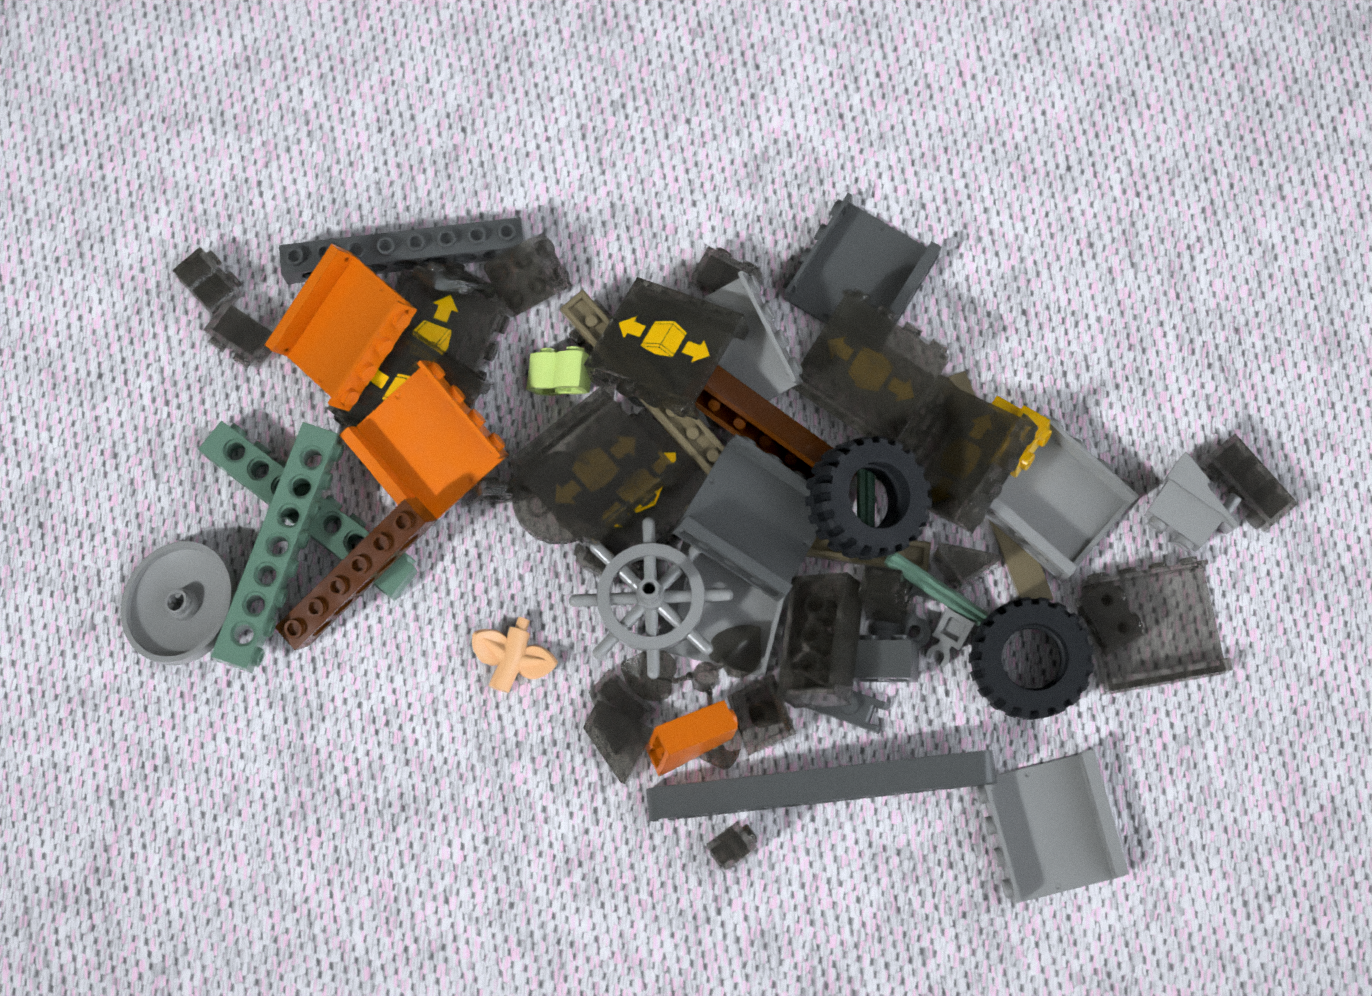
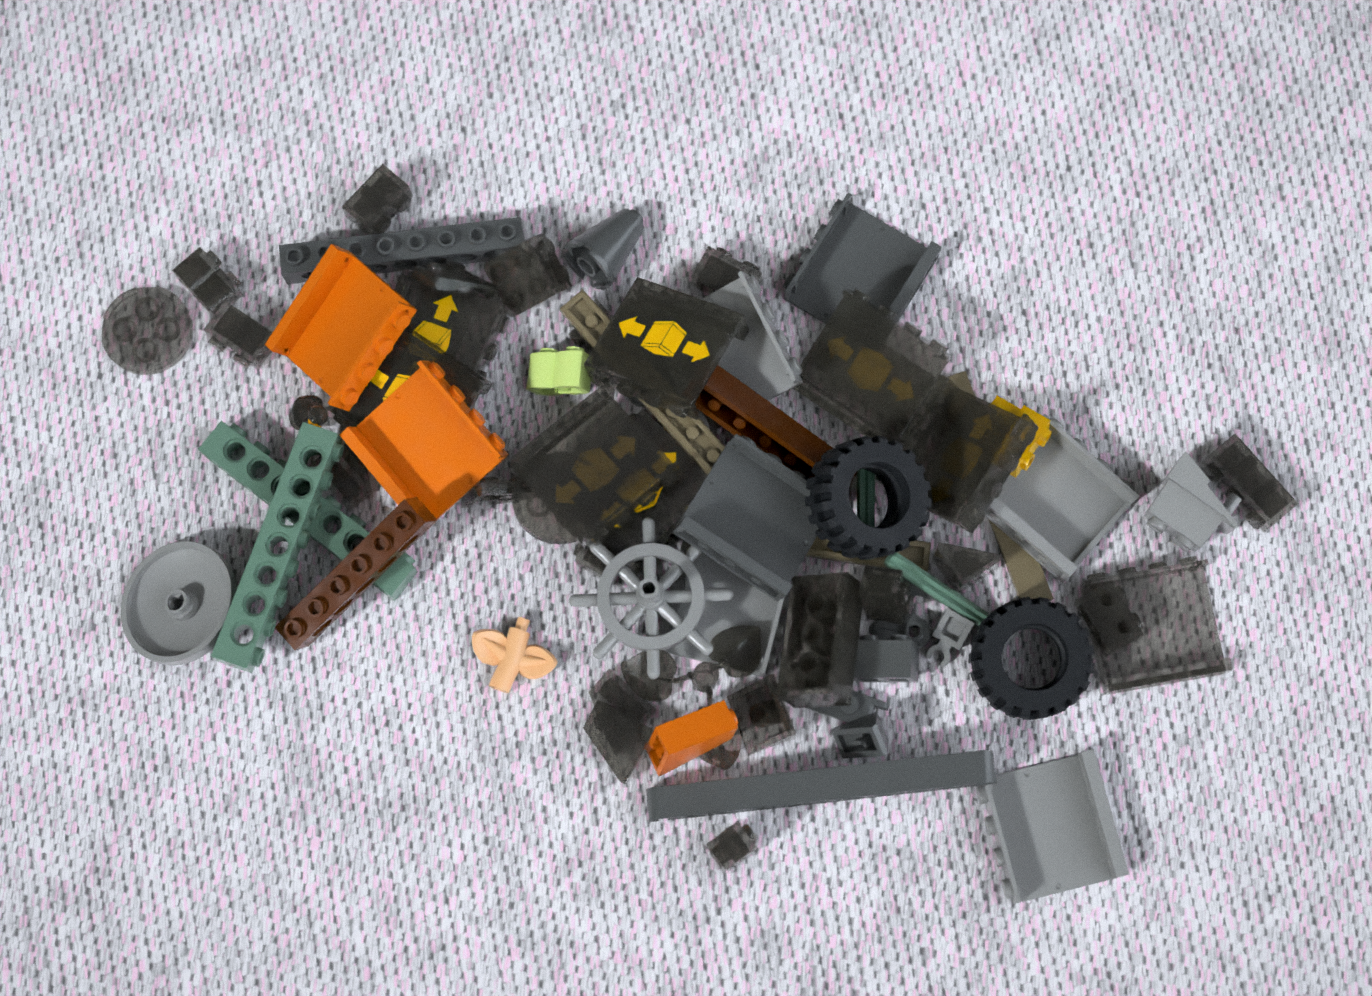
none -> clear smoke tile [101,287,193,375]
none -> clear smoke animal [289,395,329,430]
none -> clear smoke wing [309,438,373,512]
none -> clear smoke brick [342,163,413,235]
none -> dark grey cone [563,208,644,290]
none -> dark grey slope [831,712,889,759]

